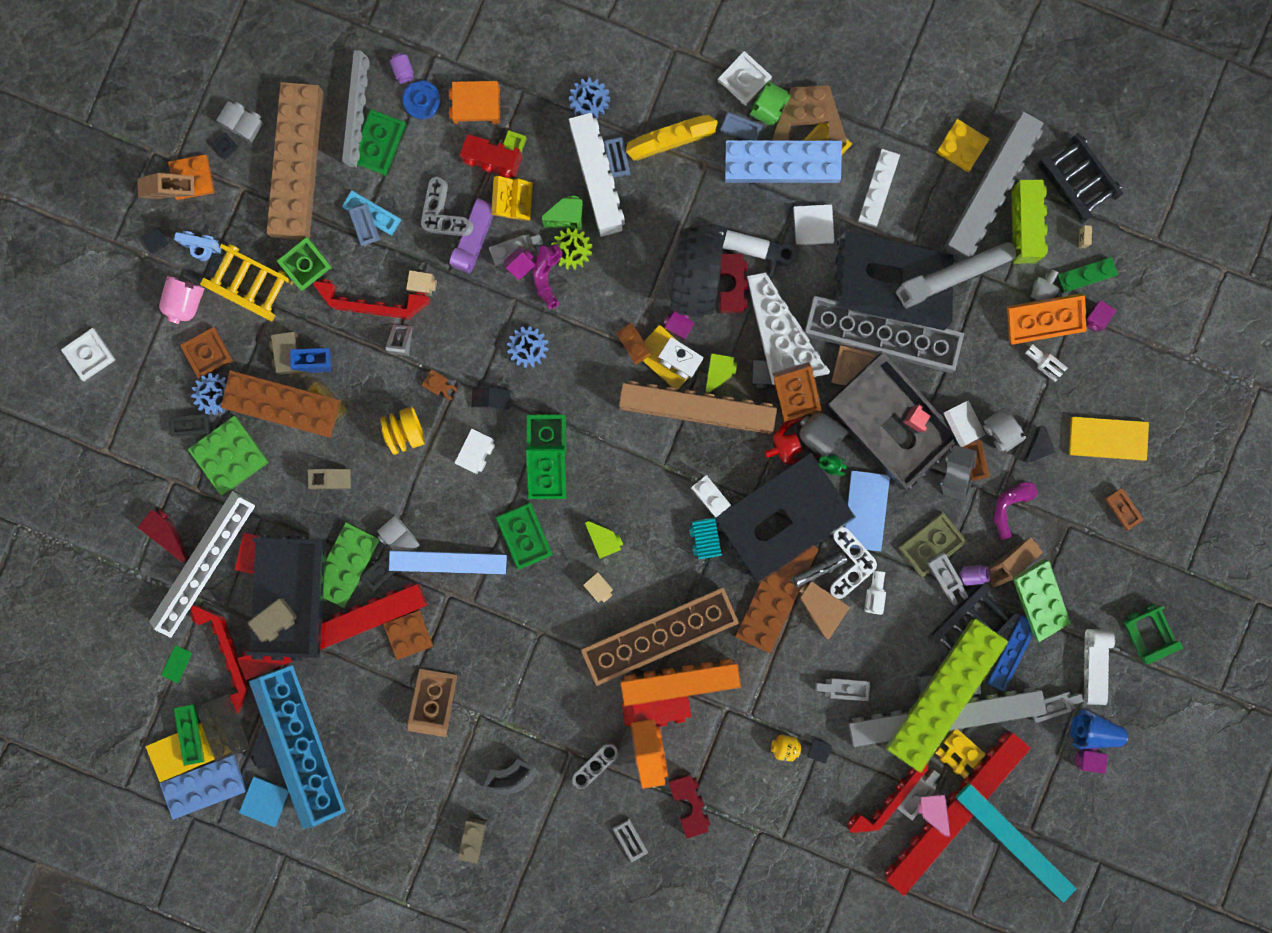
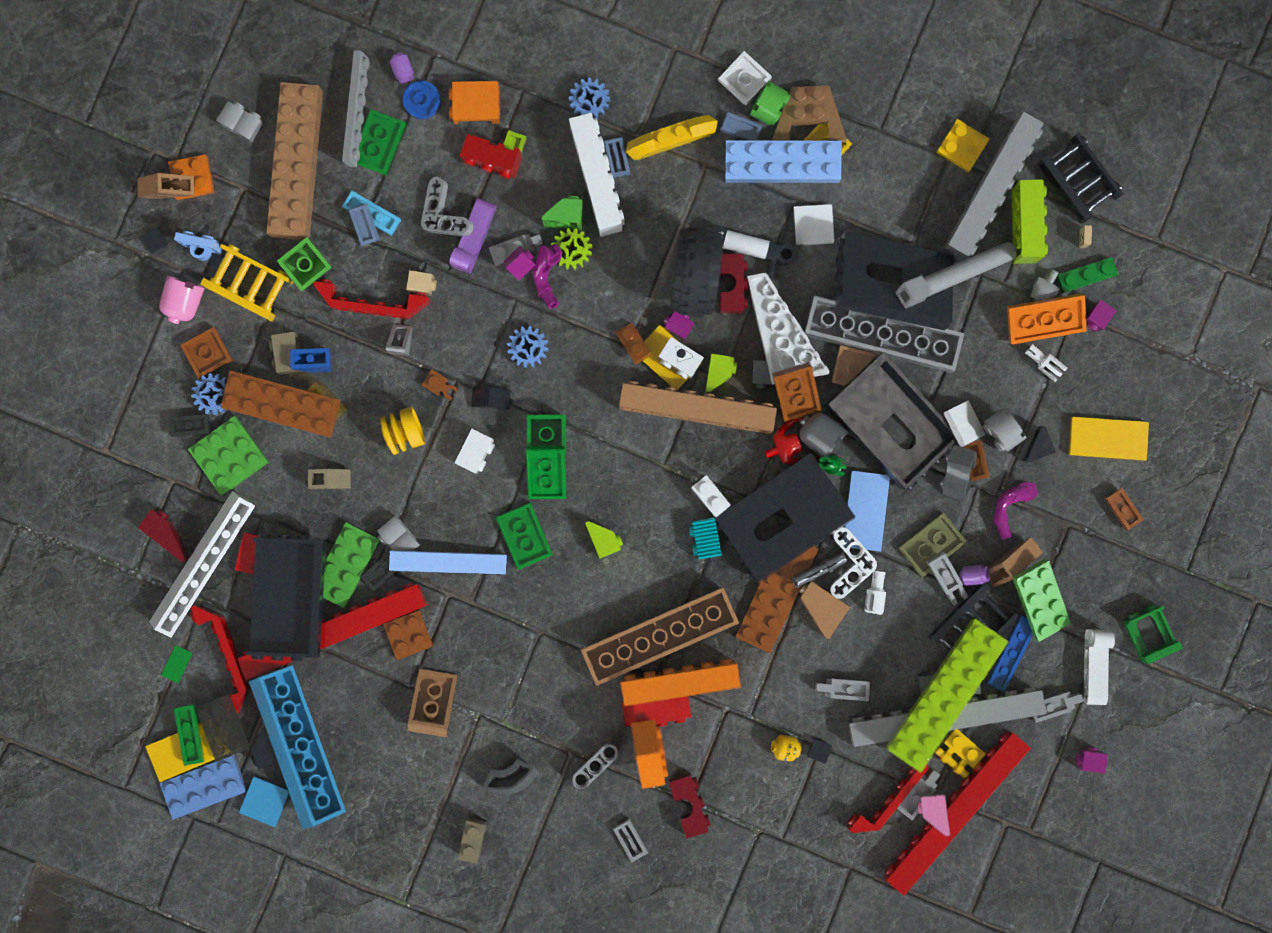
white tile [61,328,116,381] -> none
black tile [211,132,239,160] -> none
dark tan brick [248,599,297,642] -> none
yellow slope [491,176,533,220] -> none
tan brick [584,572,613,602] -> none
white plate [858,149,900,228] -> none
coral panel [903,405,930,432] -> none
teal tile [956,783,1076,903] -> none
blue cone [1070,710,1128,749] -> none

